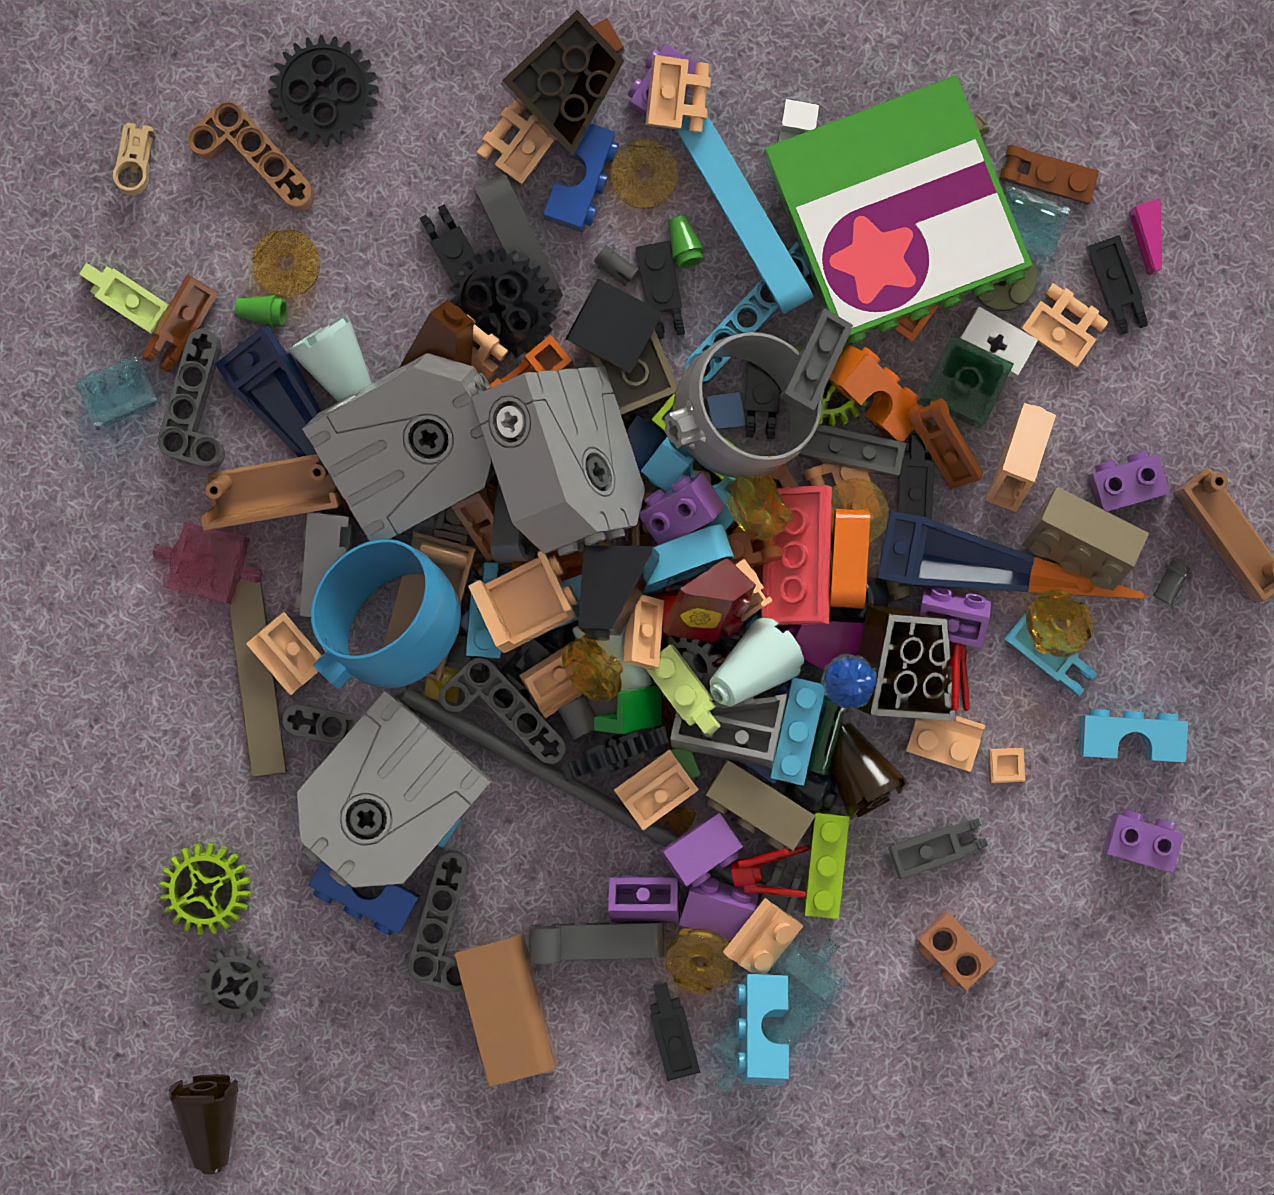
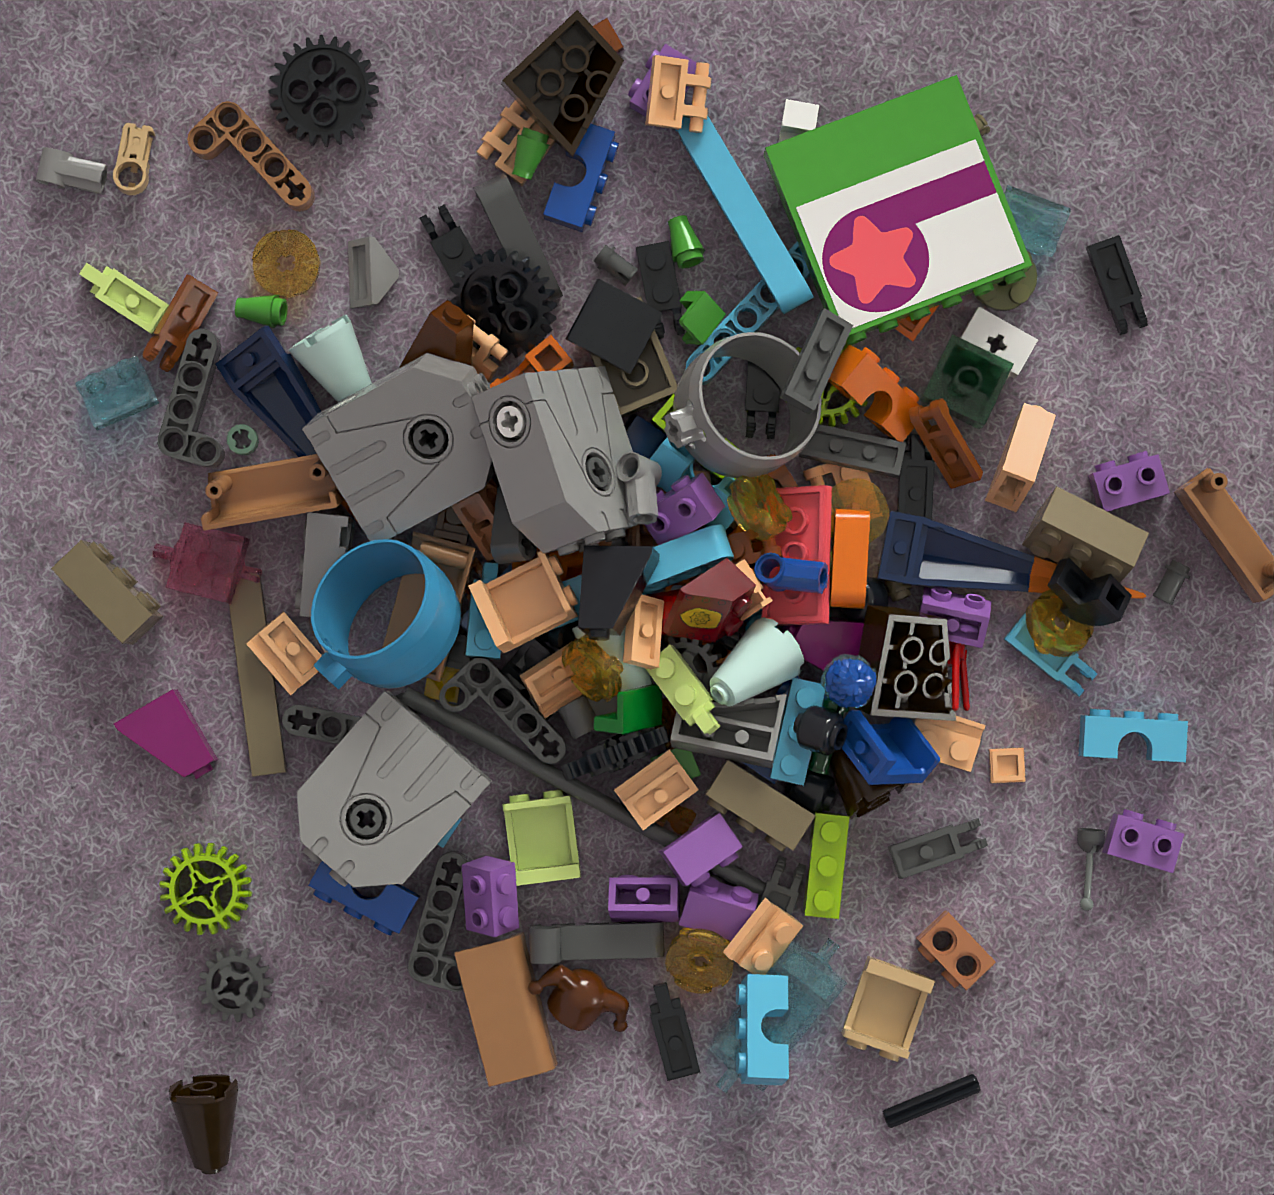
clear yellow plate [611,139,678,209] -> none
light blue slope [706,392,746,431] -> none
red plant [731,845,810,898] -> none
dark orange plate [999,145,1099,205] -> none
light nougat plate [1020,283,1109,369] -> none
dark pink slope [1129,199,1162,275] -> none
none -> light grey piece [35,147,108,194]
none -> dark tan brick [51,540,163,645]
none -> magenta slope [114,689,218,779]
none -> sand green bush [227,424,259,456]
none -> light grey slope [348,236,399,309]
none -> medium lavender brick [462,856,519,937]
none -> yellowish green panel [502,789,581,886]
none -> bright green cone [512,127,550,180]
none -> reddish brown piece [528,964,629,1032]
none -> light grey piece [616,451,662,525]
none -> bright green panel [679,291,726,345]
none -> blue piece [754,553,829,594]
none -> black head [793,705,848,755]
none -> tan panel [841,956,935,1062]
none -> blue panel [842,710,940,785]
none -> black axle [883,1074,981,1128]
none -> black brick [1047,557,1132,626]
none -> hinge [1077,828,1105,911]

